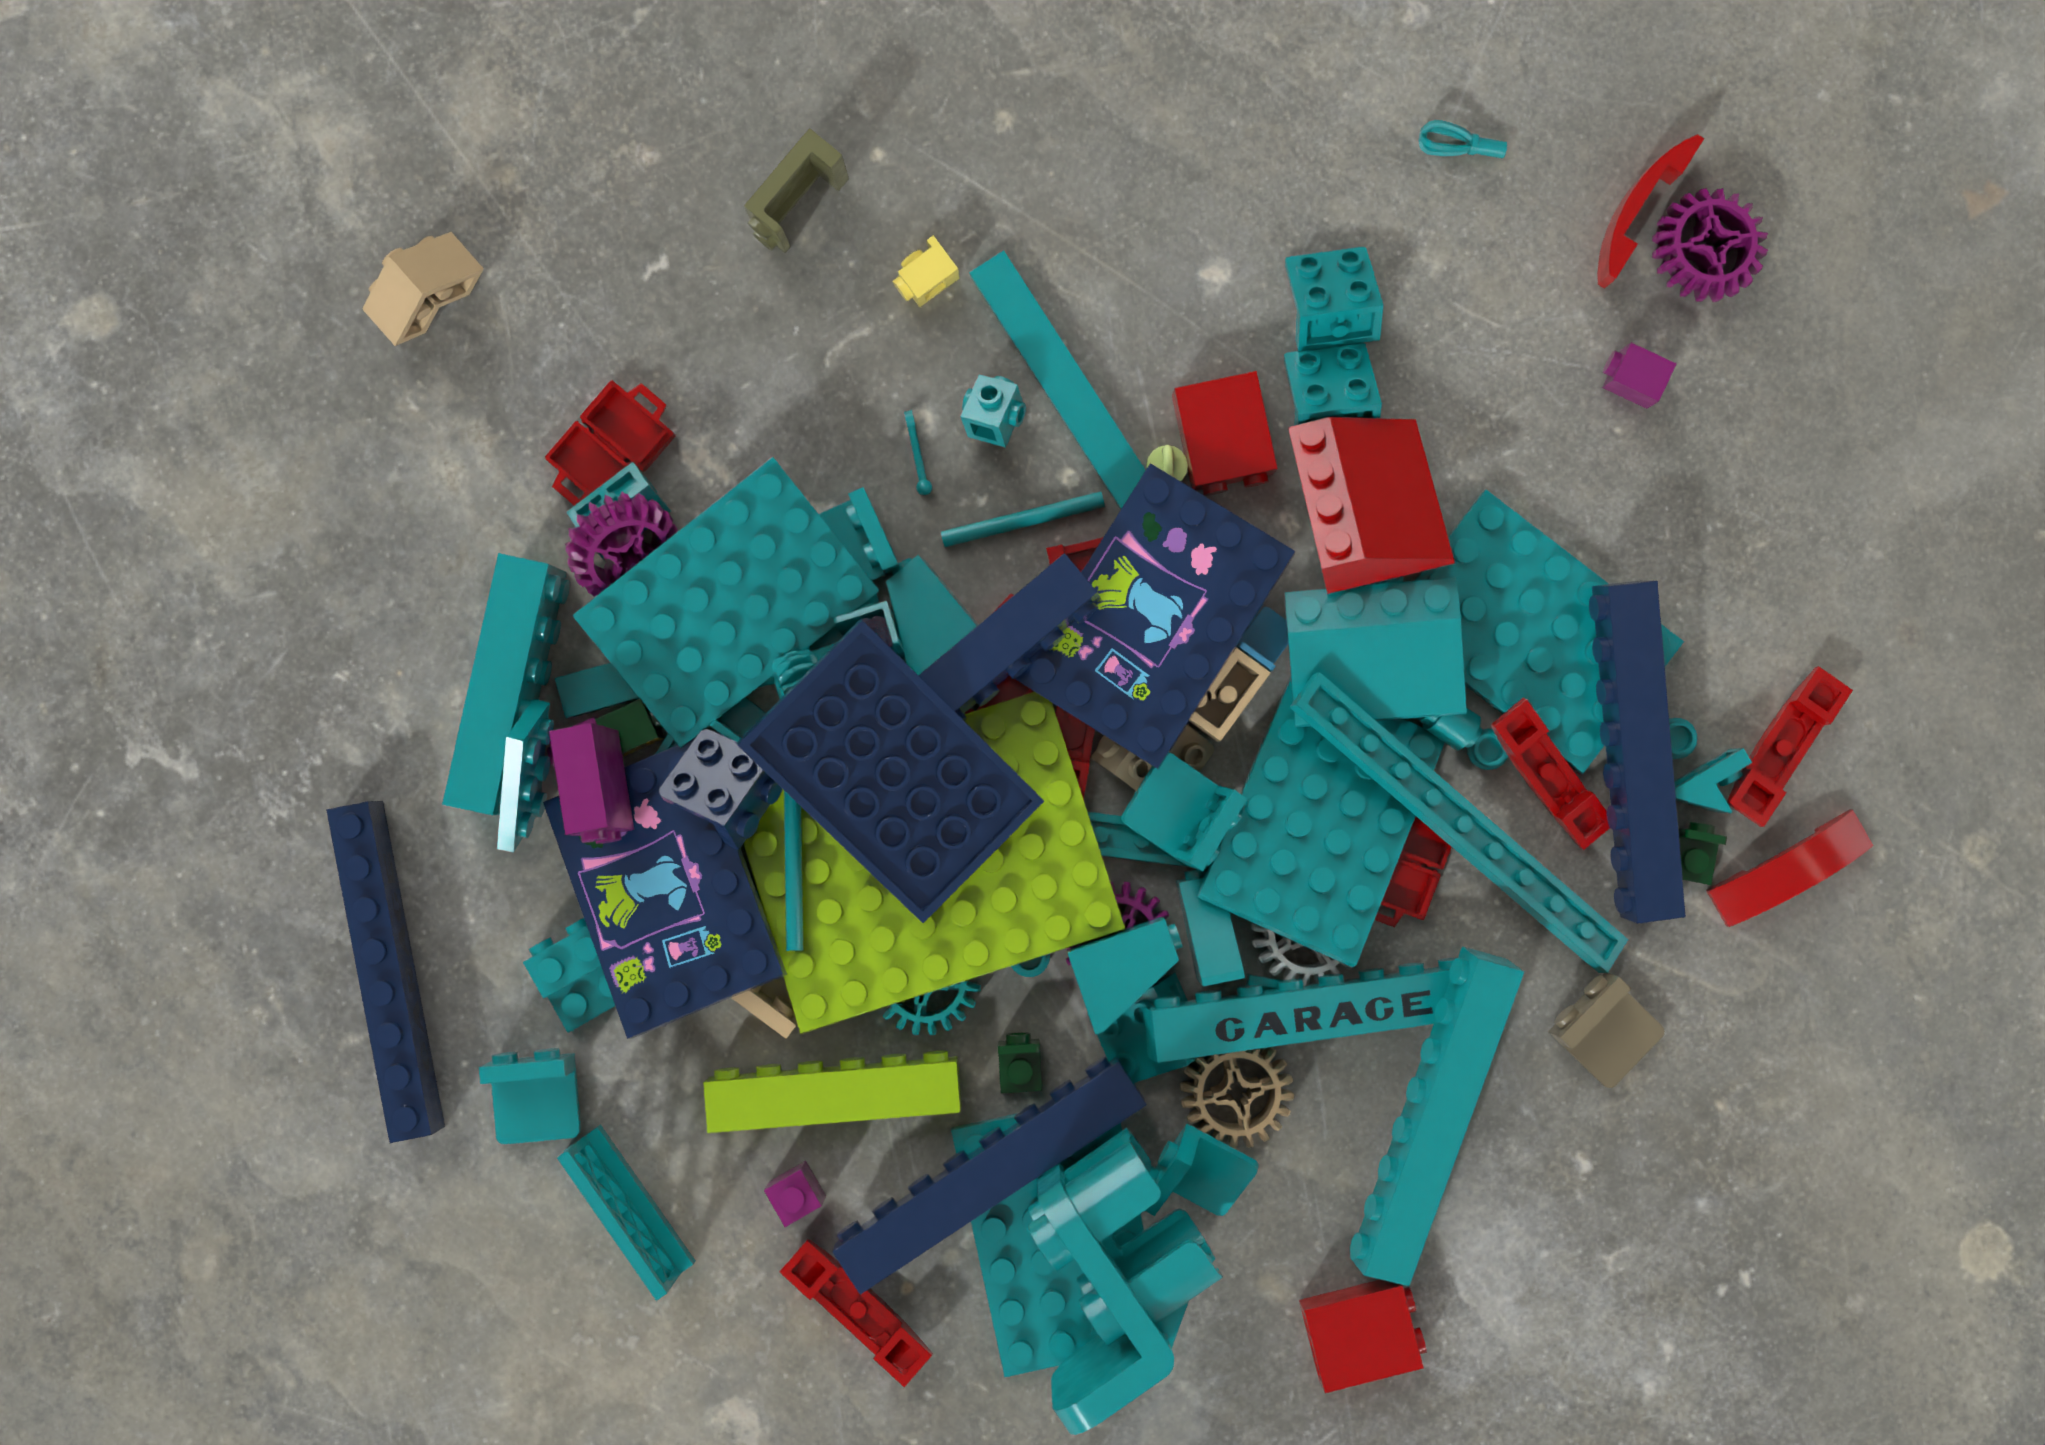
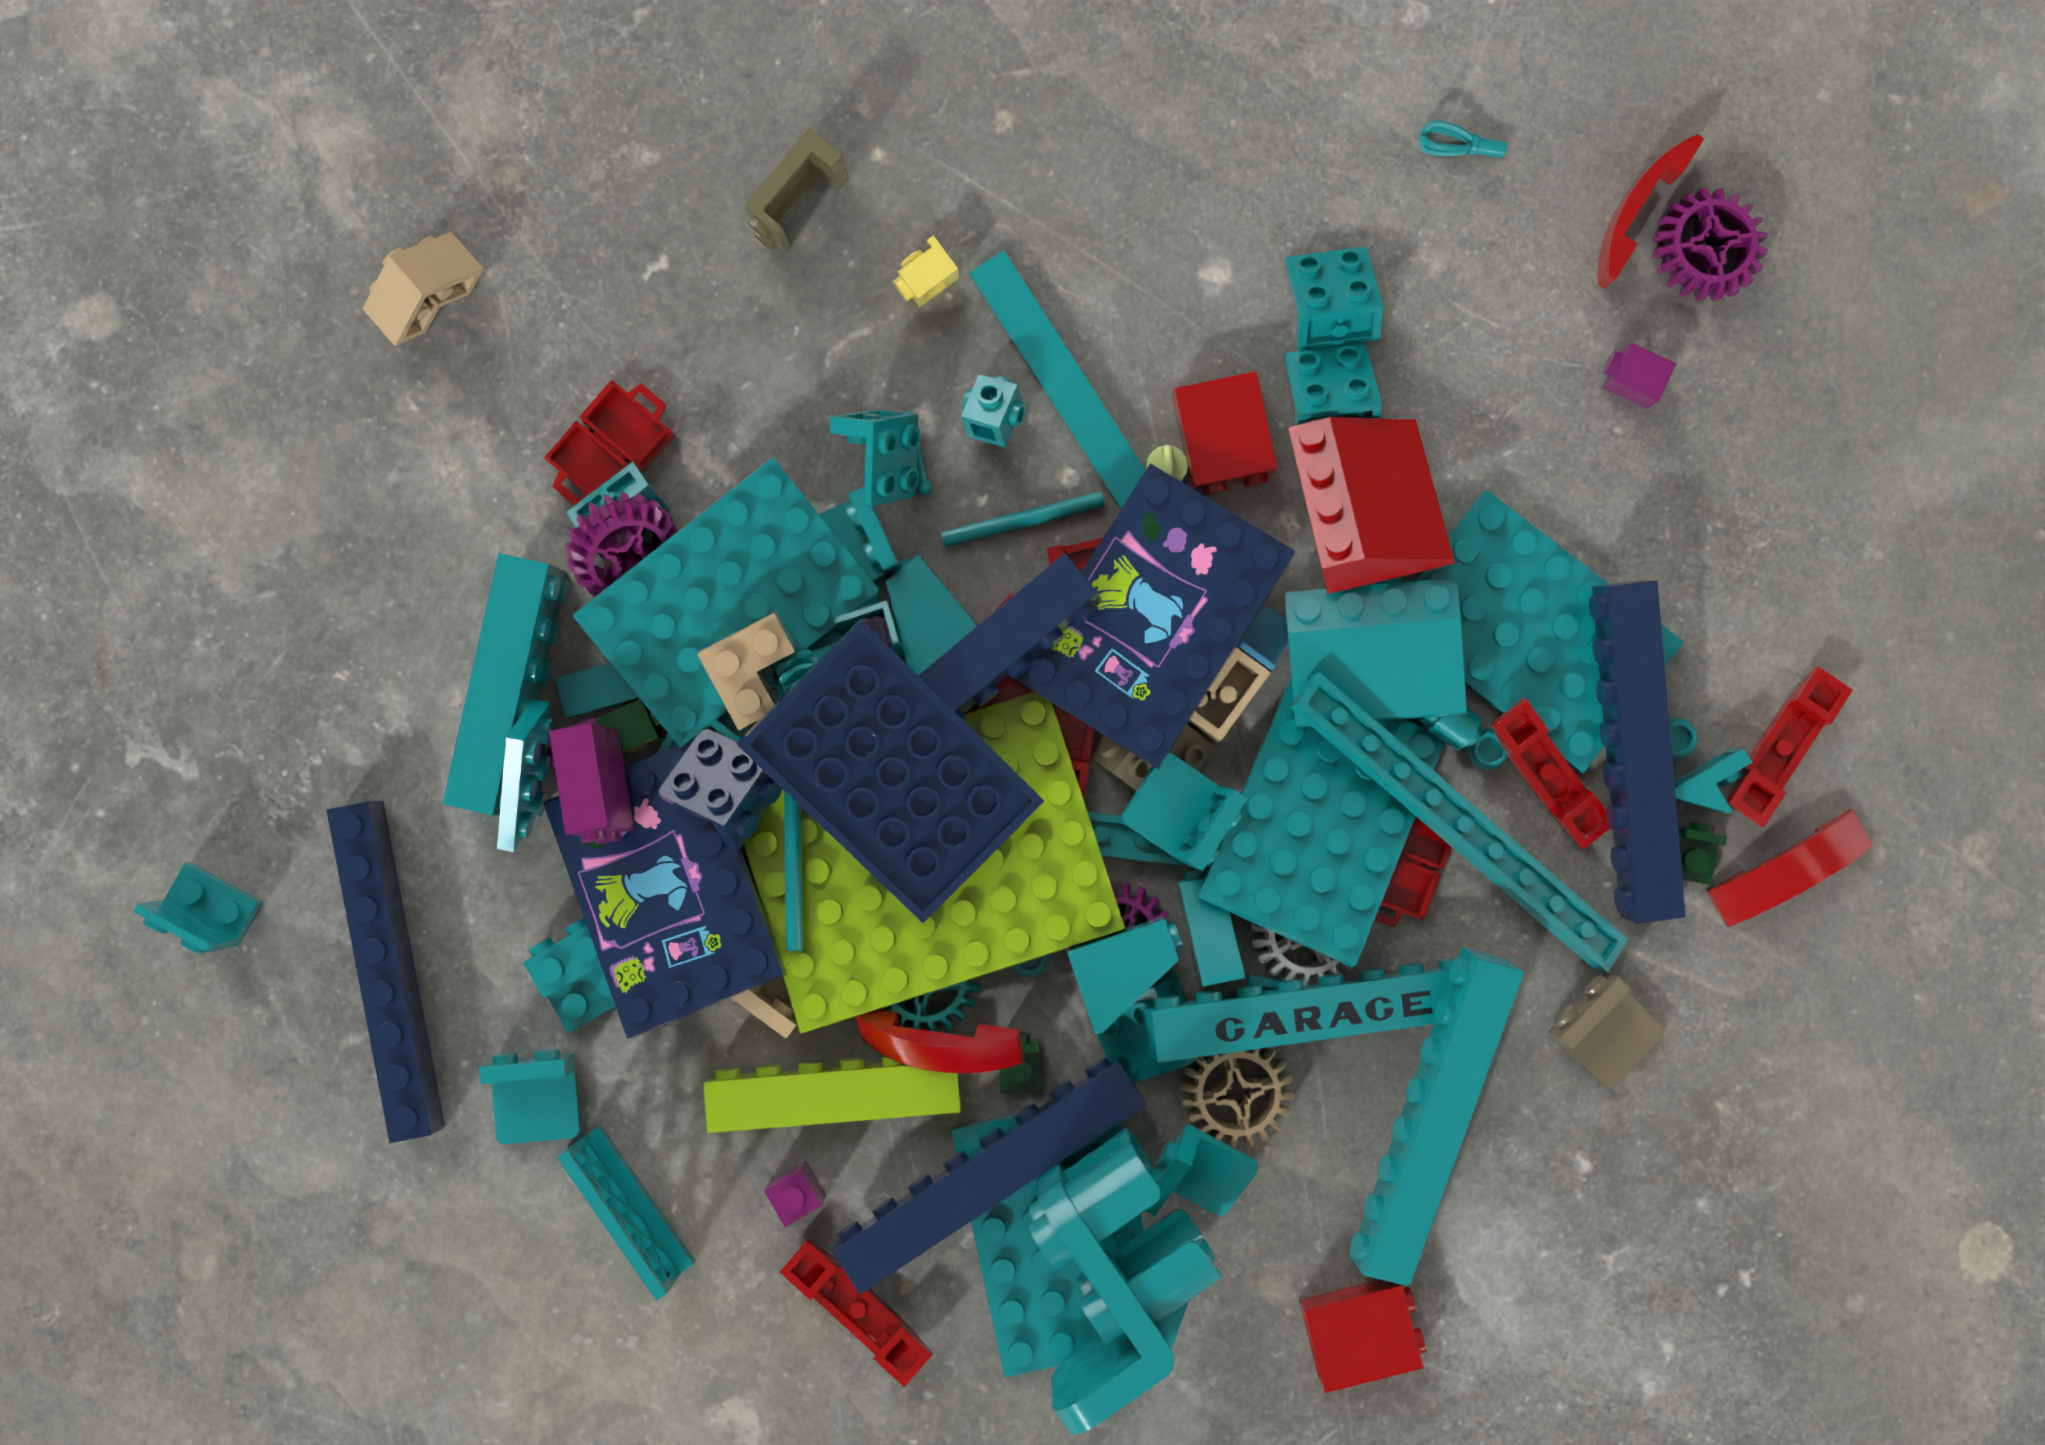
none -> teal bracket [133,862,263,954]
none -> tan brick [697,611,796,730]
none -> teal bracket [830,409,921,507]
none -> red slope [856,1010,1024,1074]

